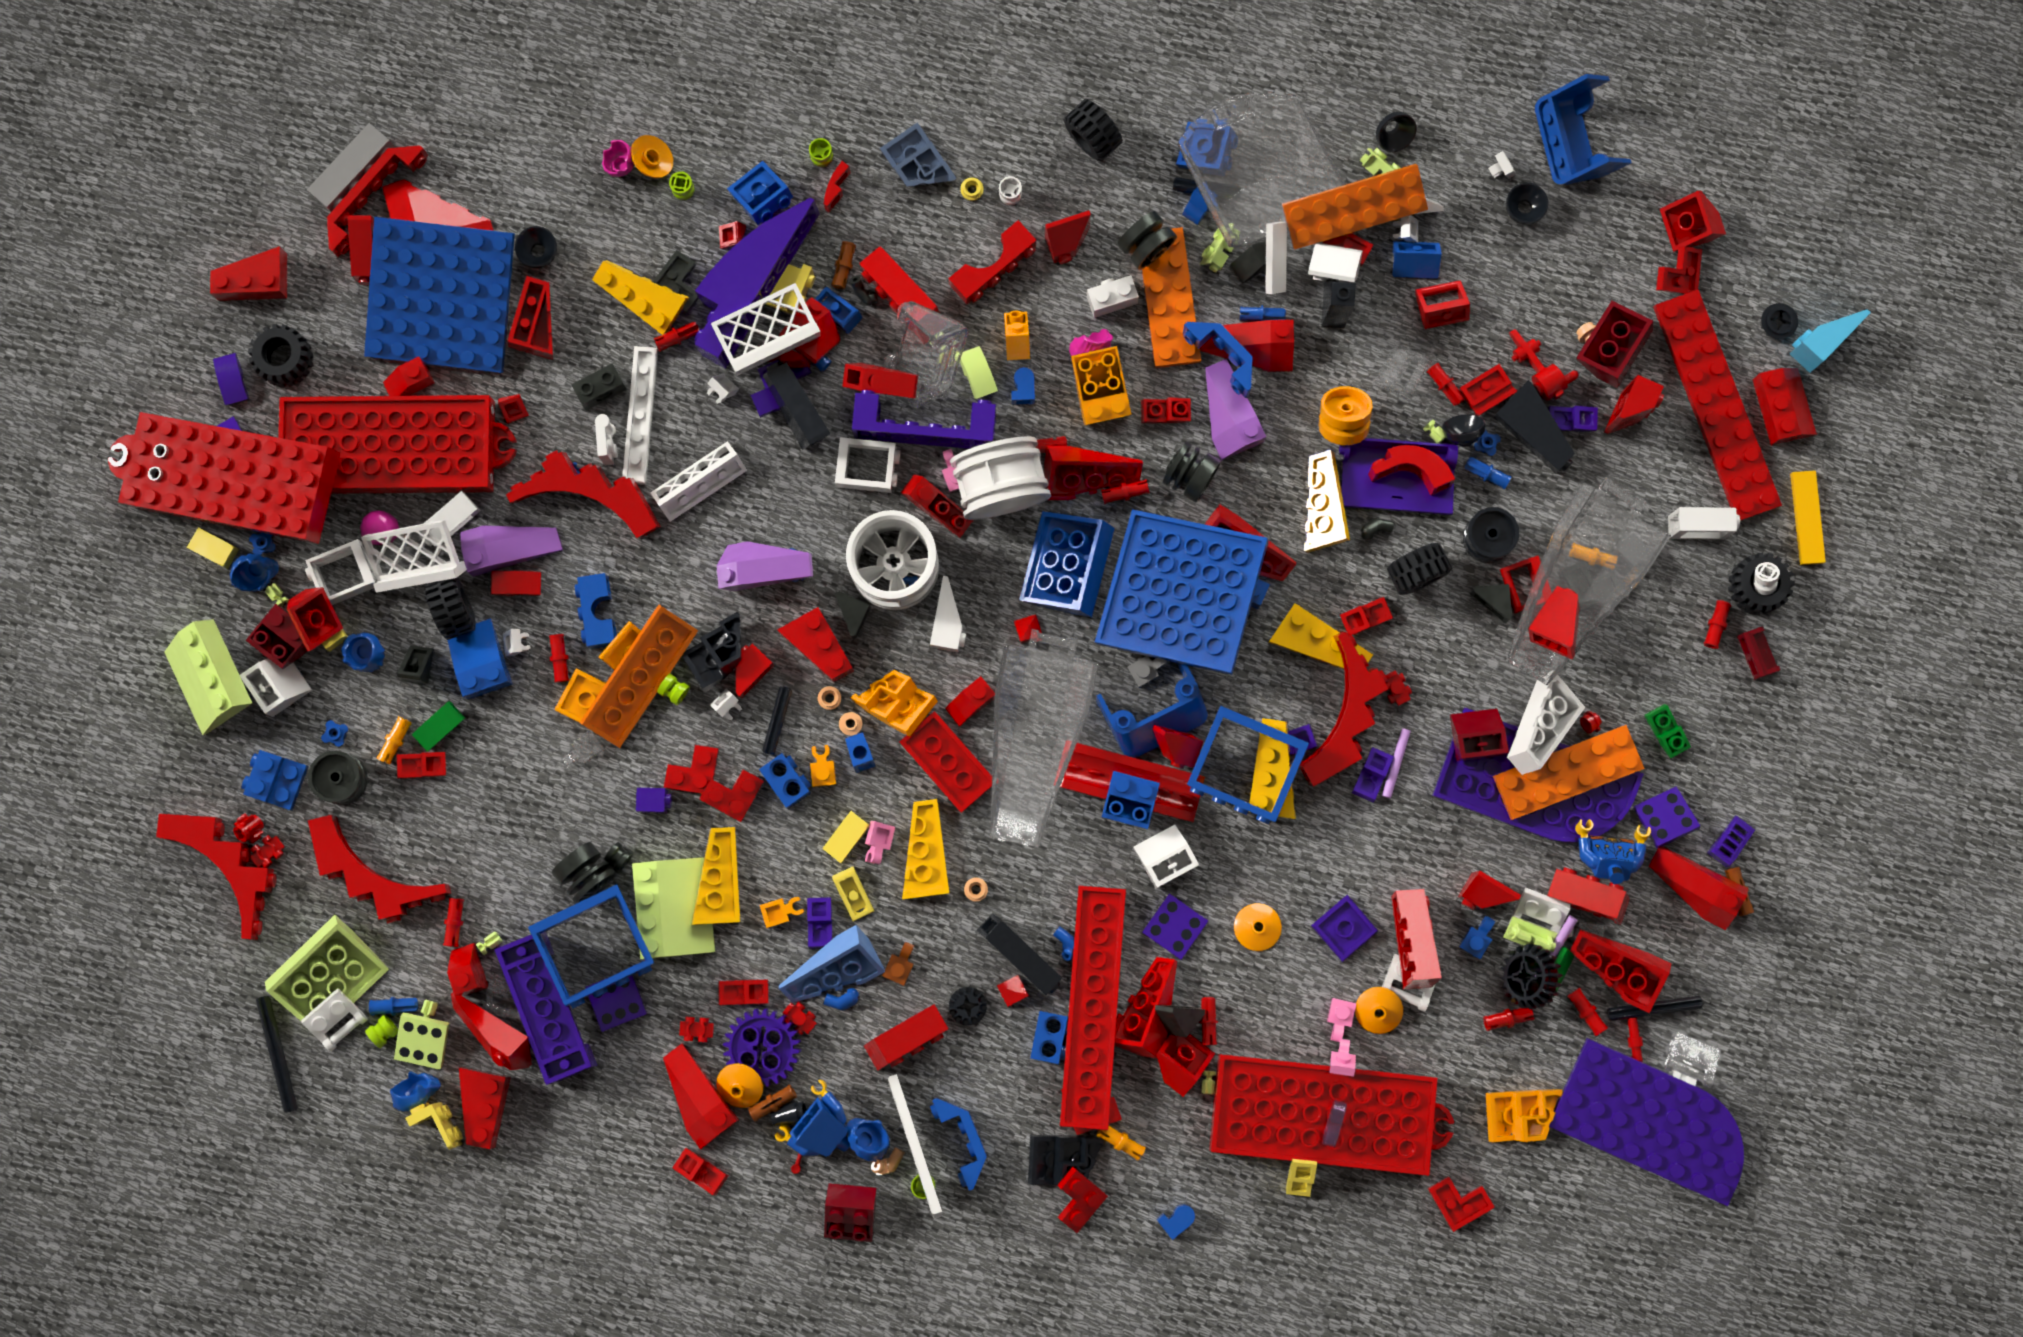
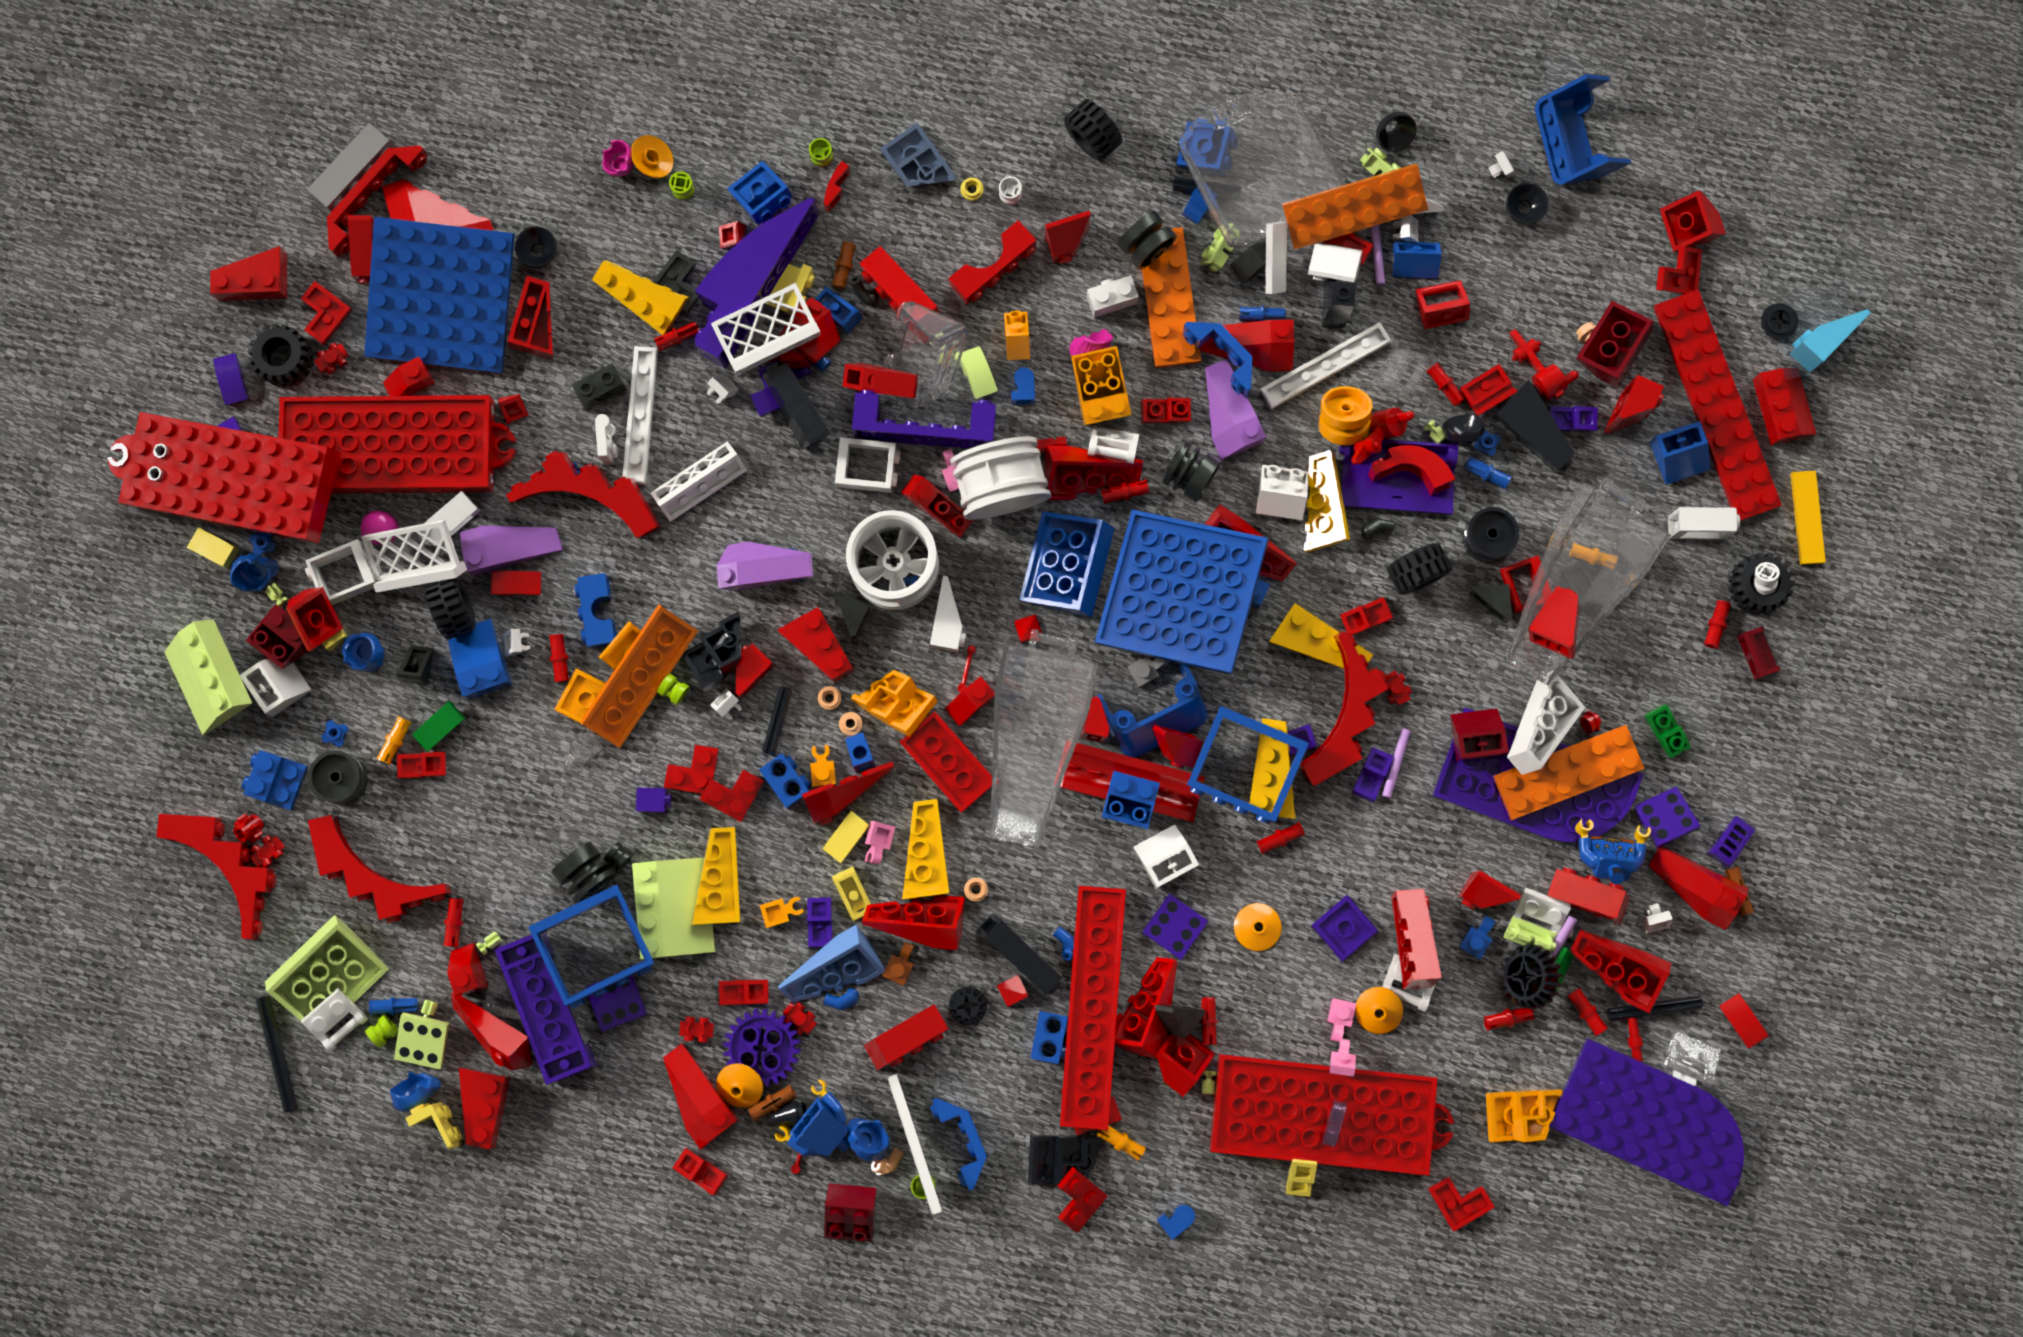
none -> red plate [300,281,353,346]
none -> red piece [314,343,349,374]
none -> red wedge [802,762,895,826]
none -> red wedge [862,895,965,950]
none -> red hinge [957,645,976,693]
none -> red tile [1081,696,1109,743]
none -> white plate [1087,426,1139,464]
none -> white slope [1256,465,1308,520]
none -> red pin [1256,822,1305,855]
none -> white tile [1260,322,1392,410]
none -> red piece [1351,407,1415,465]
none -> lavender bar [1370,225,1385,285]
none -> white tile [1644,903,1673,934]
none -> blue slope [1649,421,1710,485]
none -> red slope [1719,993,1769,1050]

